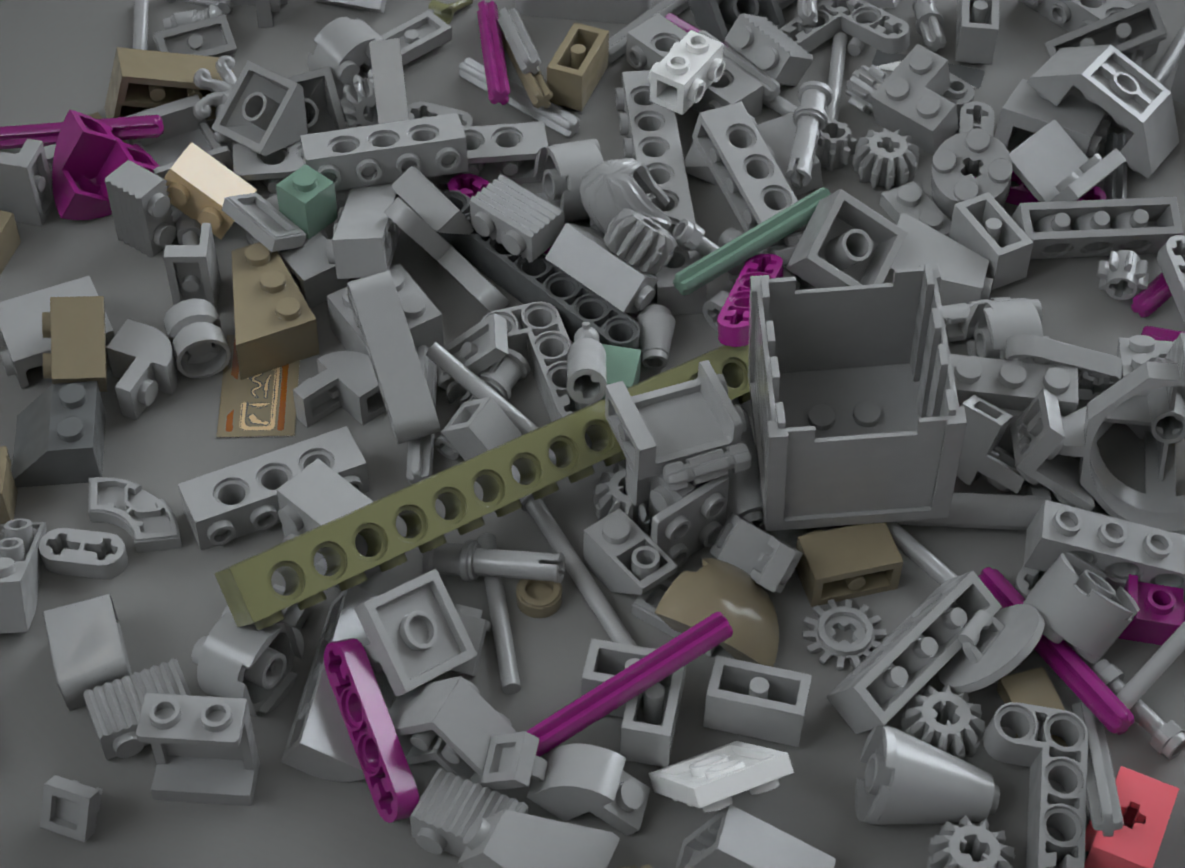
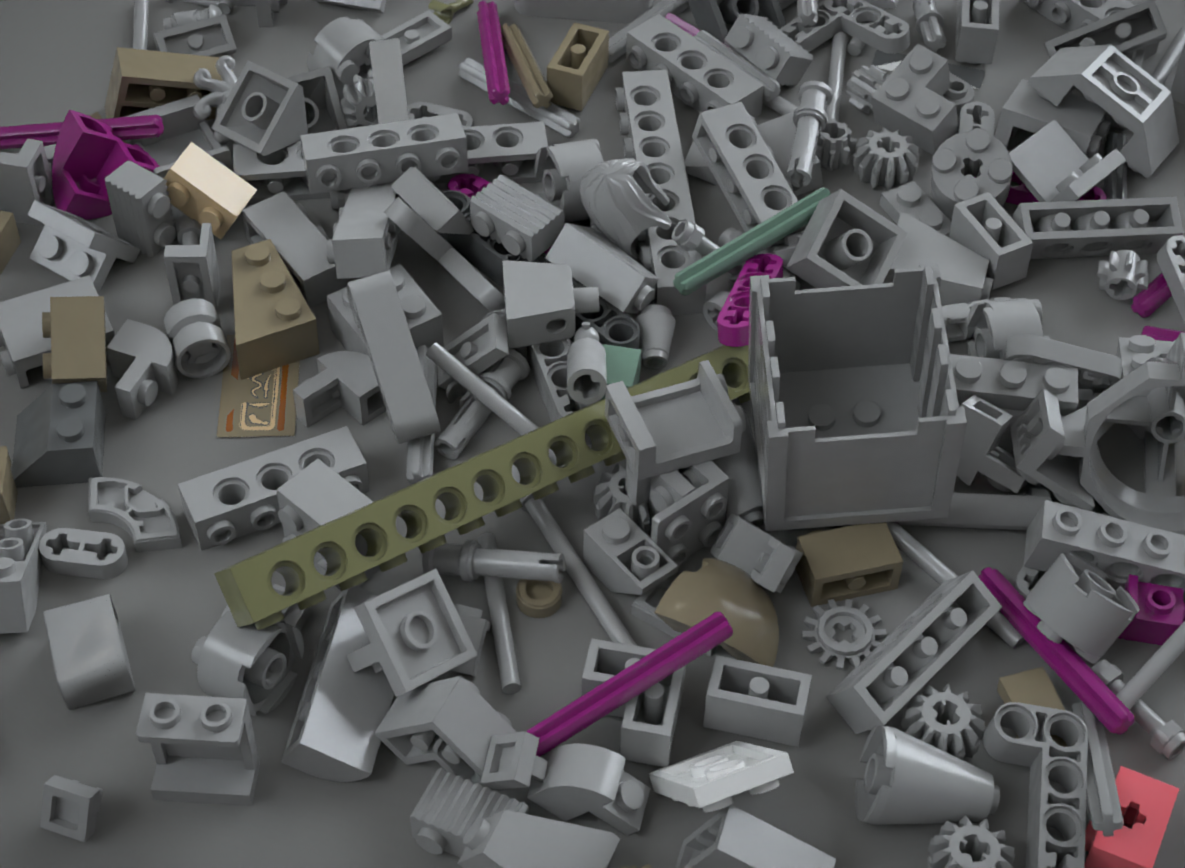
light grey brick [83,659,191,760] -> none
light grey tile [222,193,307,252] -> none
sand green brick [276,164,338,239] -> none
magenta beam [324,638,419,823] -> none
light grey brick [441,396,522,461] -> none
light grey axle [498,7,541,75] -> none
light grey gear [603,209,677,274] -> none
white brick [648,30,725,115] -> none
light grey axle [663,442,752,491] -> none
light grey shield [938,604,1045,694] -> none
none -> light grey bracket [27,200,141,294]
none -> light grey torso [502,260,599,348]

